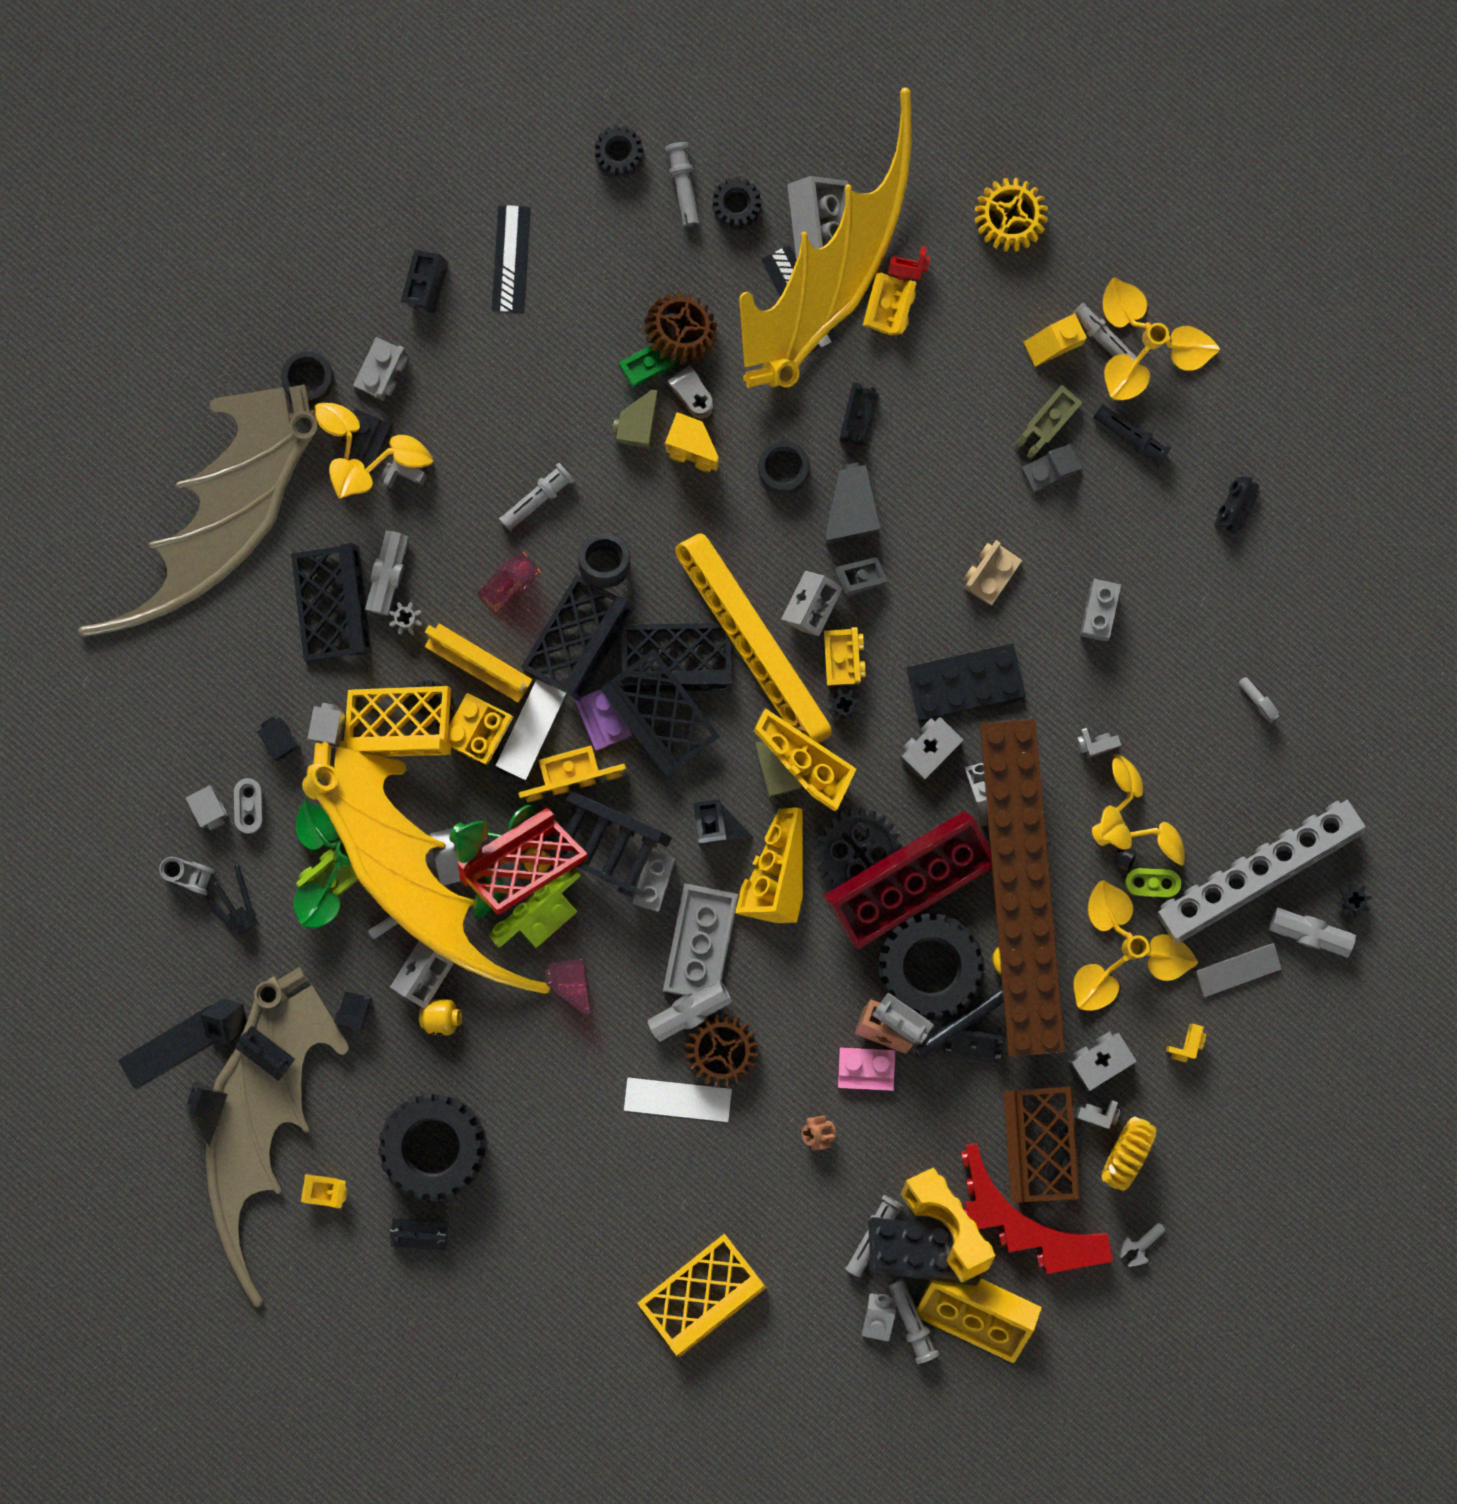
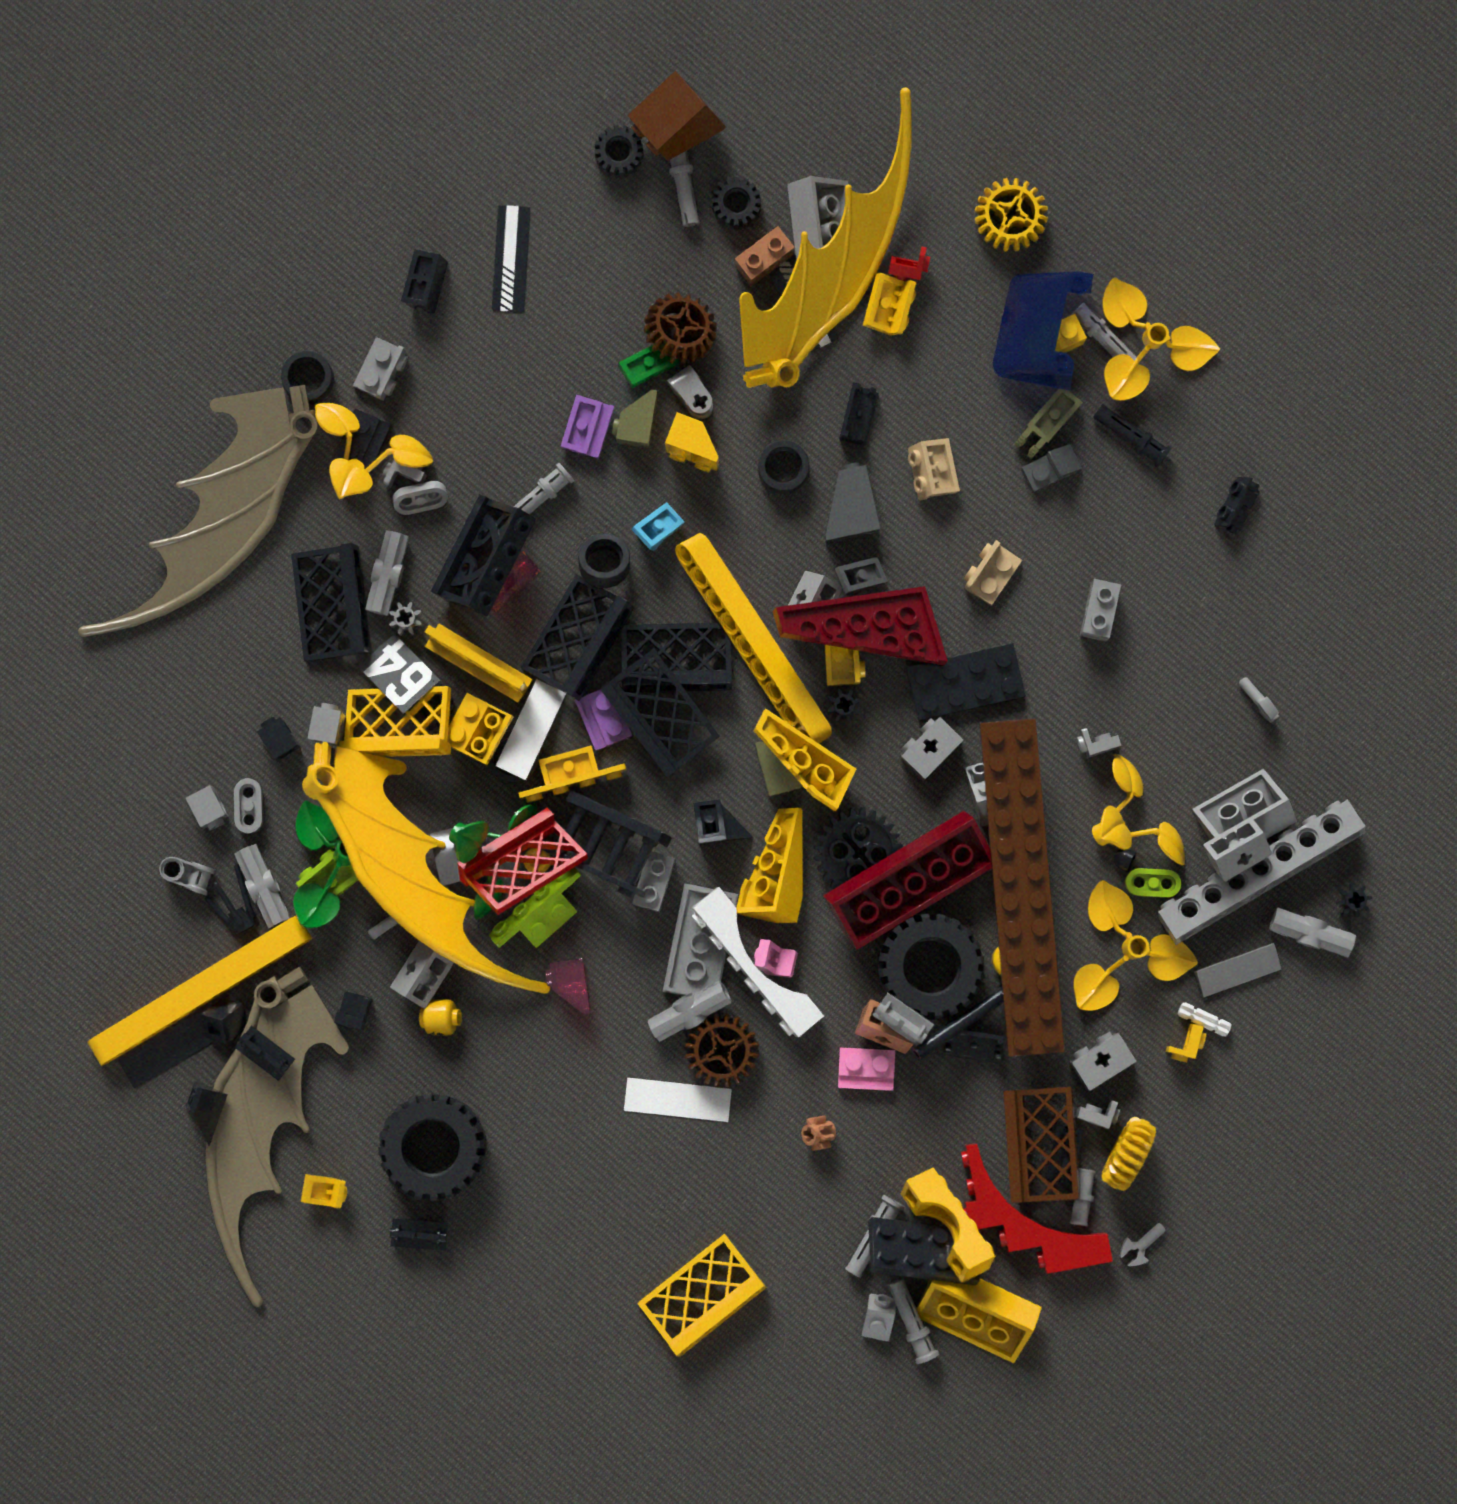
none -> yellow beam [87,916,313,1066]
none -> light grey piece [235,844,290,929]
none -> sticker [358,634,440,714]
none -> light grey plate [393,481,448,515]
none -> black fence [431,494,536,616]
none -> medium lavender plate [561,395,615,459]
none -> reddish brown slope [627,71,726,161]
none -> medium azure slope [631,502,685,551]
none -> white arch [691,887,824,1037]
none -> nougat brick [735,226,795,287]
none -> bright pink bracket [754,939,798,978]
none -> dark red wing [772,586,948,666]
none -> tan bracket [908,438,960,500]
none -> clear blue windscreen [993,271,1094,390]
none -> light grey pin [1070,1168,1096,1226]
none -> white axle [1178,1003,1231,1036]
none -> light grey slope [1192,769,1297,840]
none -> light grey brick [1203,817,1272,882]

